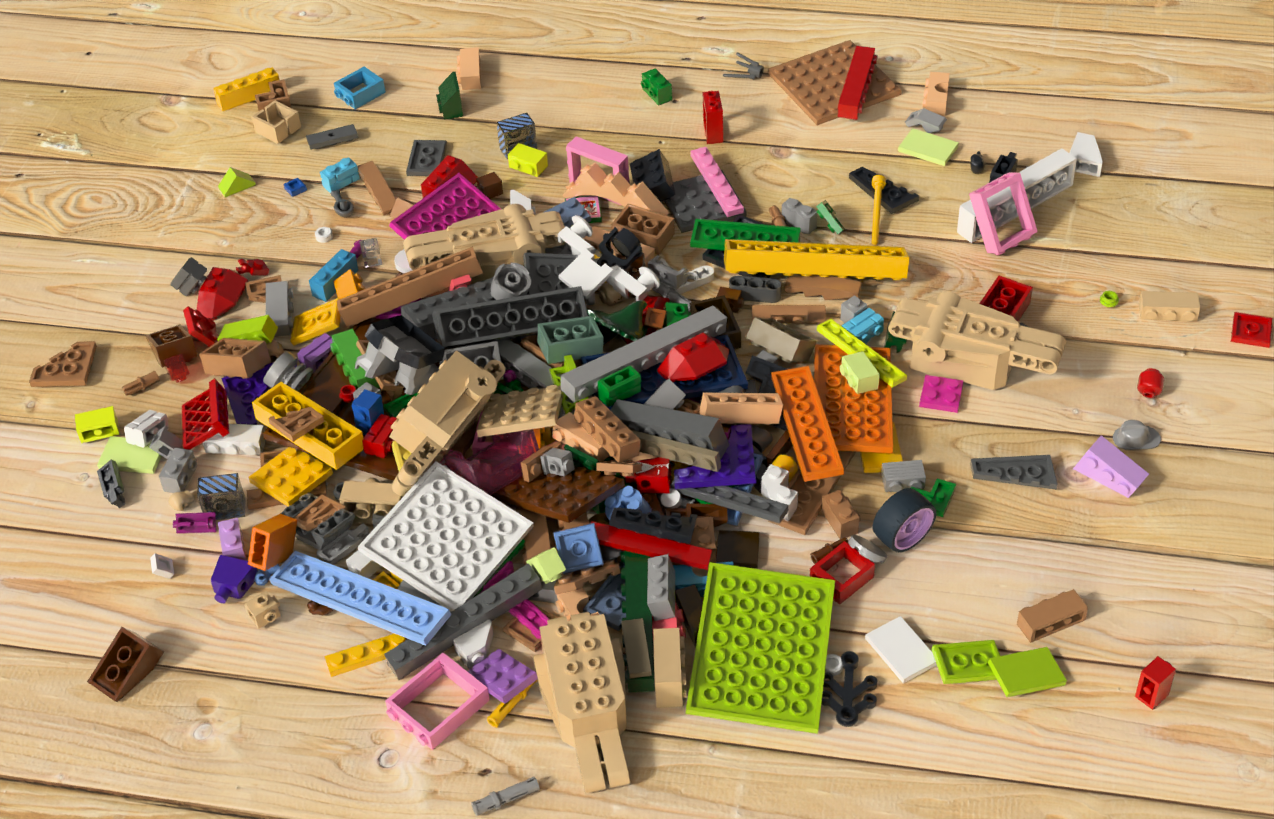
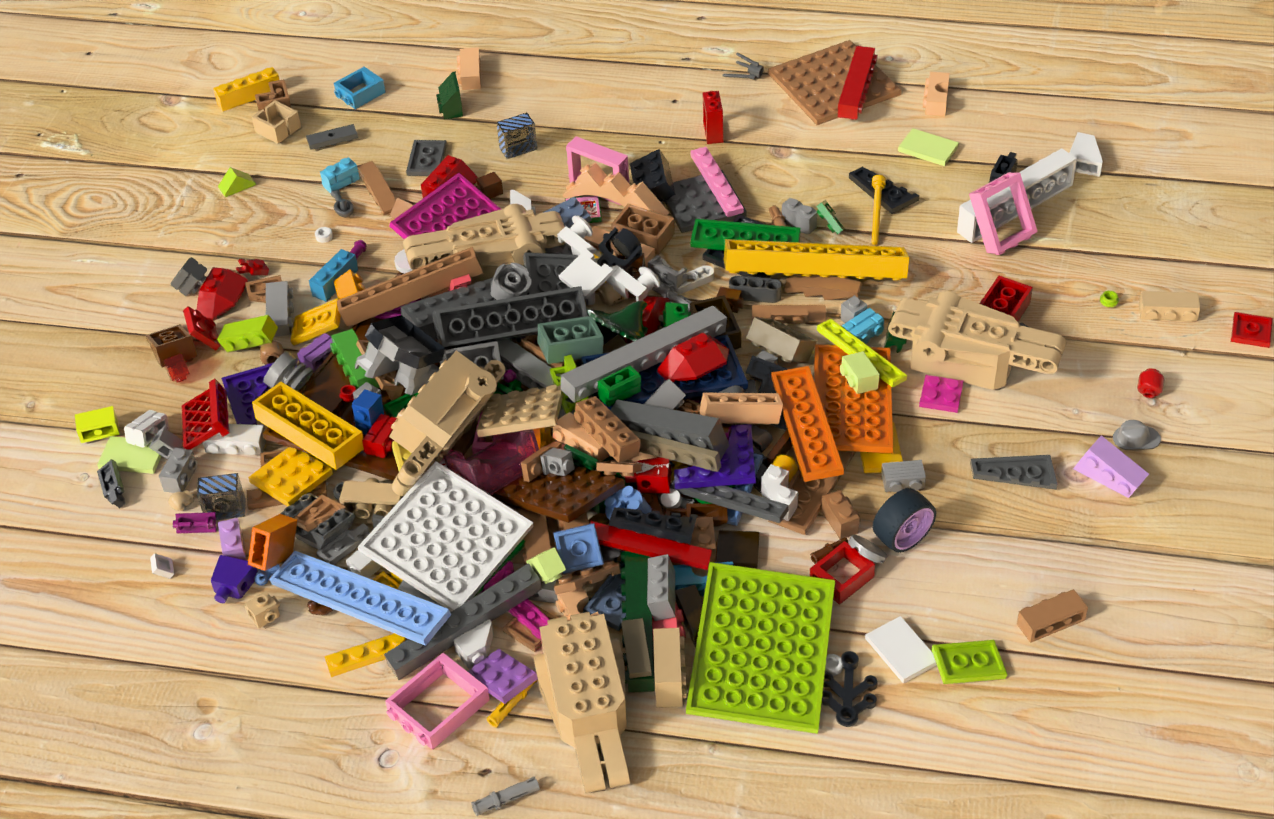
medium nougat plate [29,341,97,387] -> none
reddish brown slope [87,627,164,702] -> none
medium nougat axle [122,371,160,396] -> none
medium nougat brick [199,338,271,379] -> none
medium nougat wing [268,407,324,442] -> none
blue tile [283,178,307,197] -> none
clear brick [359,238,382,268] -> none
neon yellow brick [508,143,548,177] -> none
green brick [641,68,672,106] -> none
dark orange tile [644,307,667,330] -> none
light grey slope [905,108,947,133] -> none
green plate [911,478,956,517] -> none
black piece [970,151,985,174] -> none
lime tile [988,647,1067,697] -> none
red brick [1135,656,1176,710] -> none

